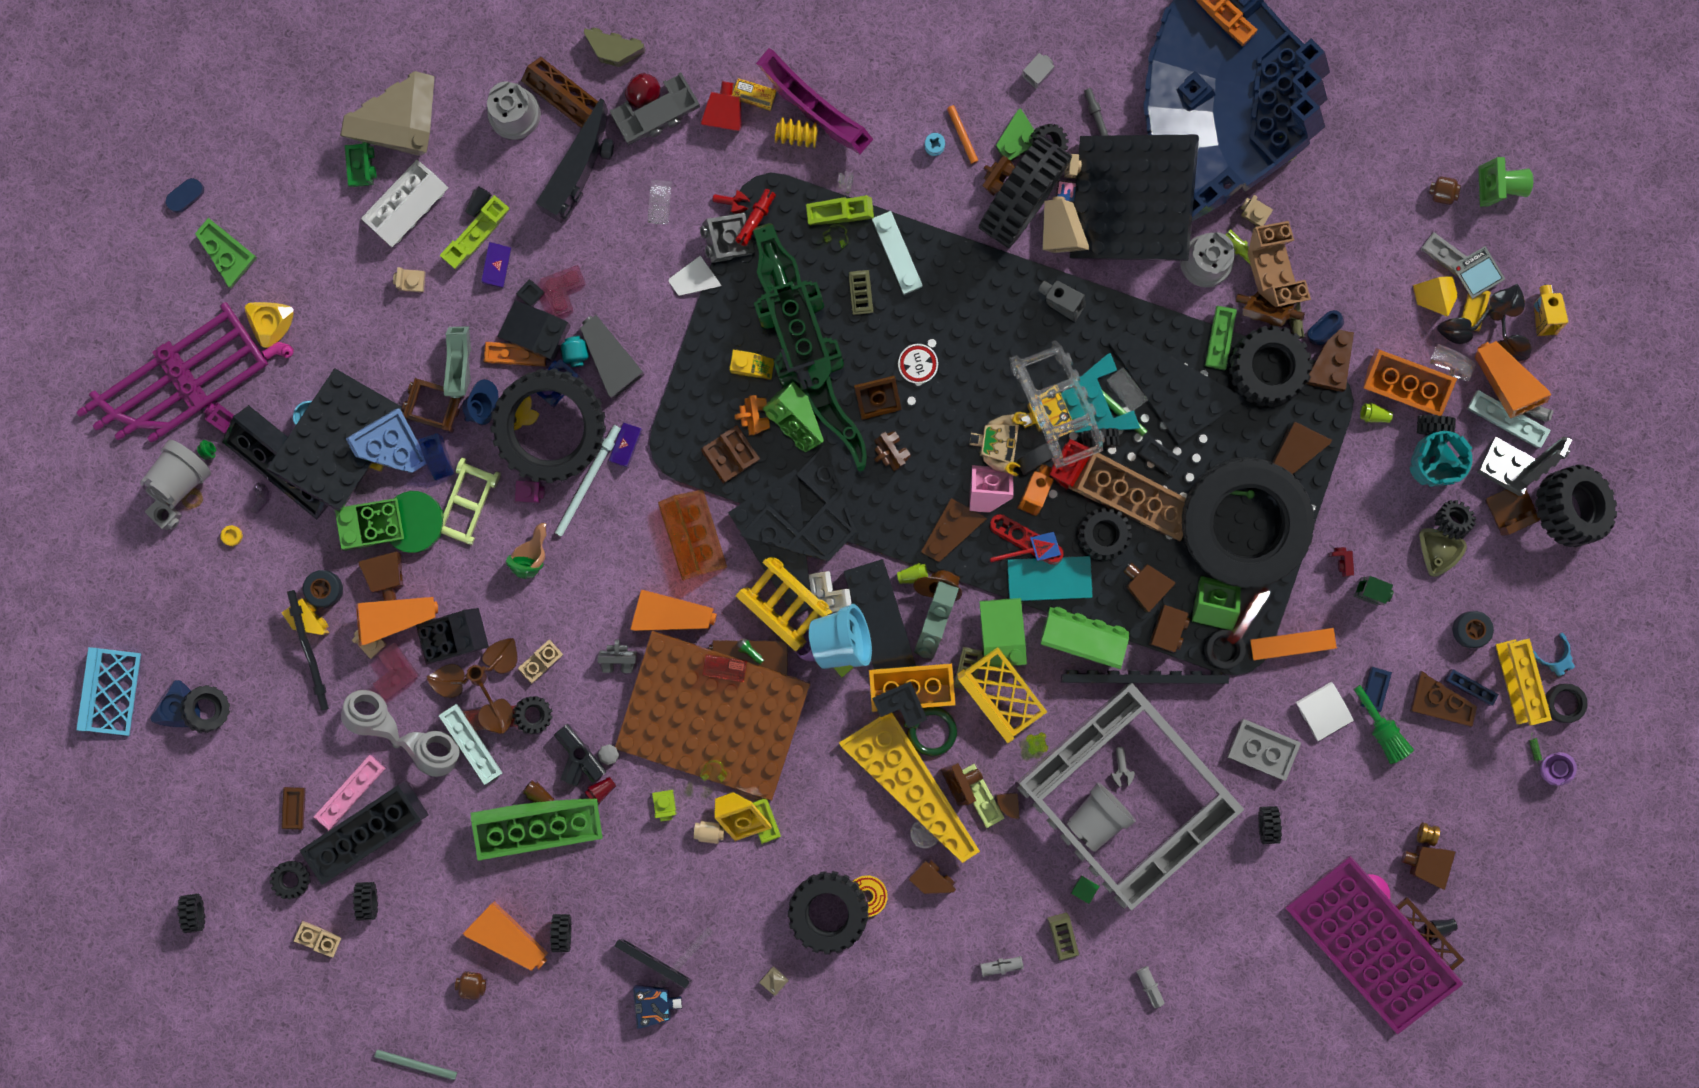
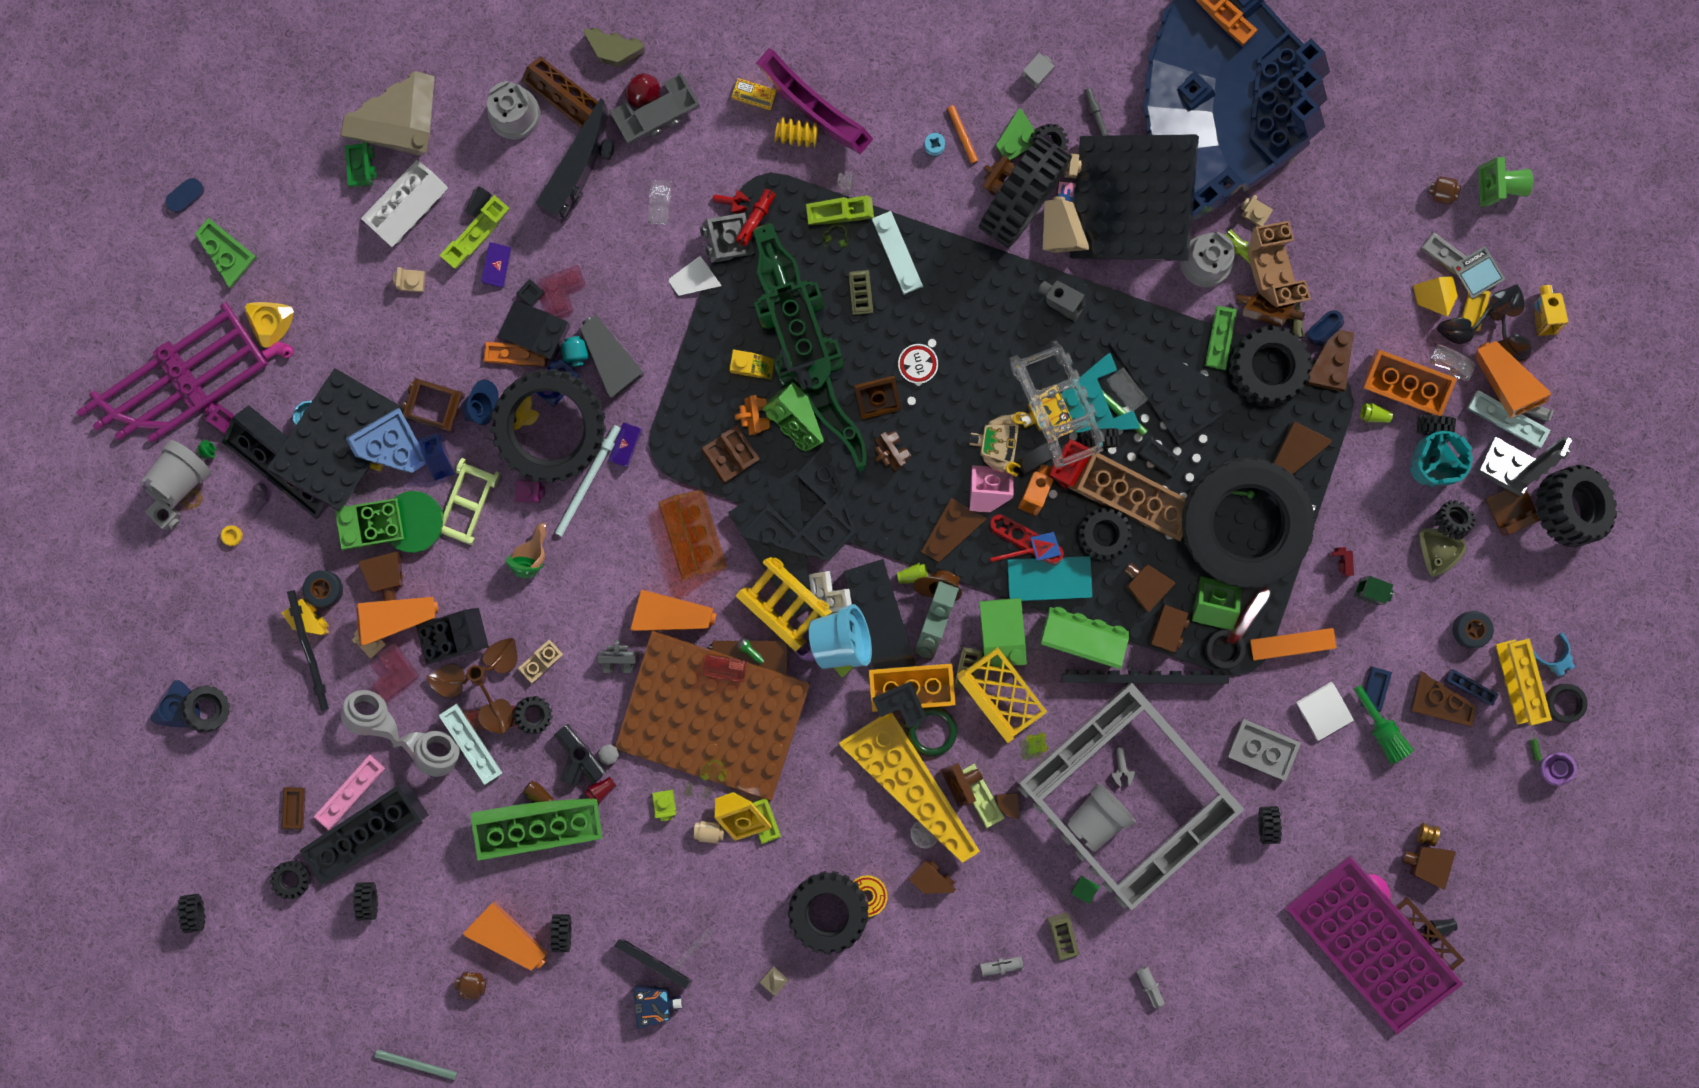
medium azure fence [77,647,141,736] -> none
tan slope [294,921,341,958] -> none
sand green arch [444,326,471,398] -> none
red torso [701,81,742,131] -> none

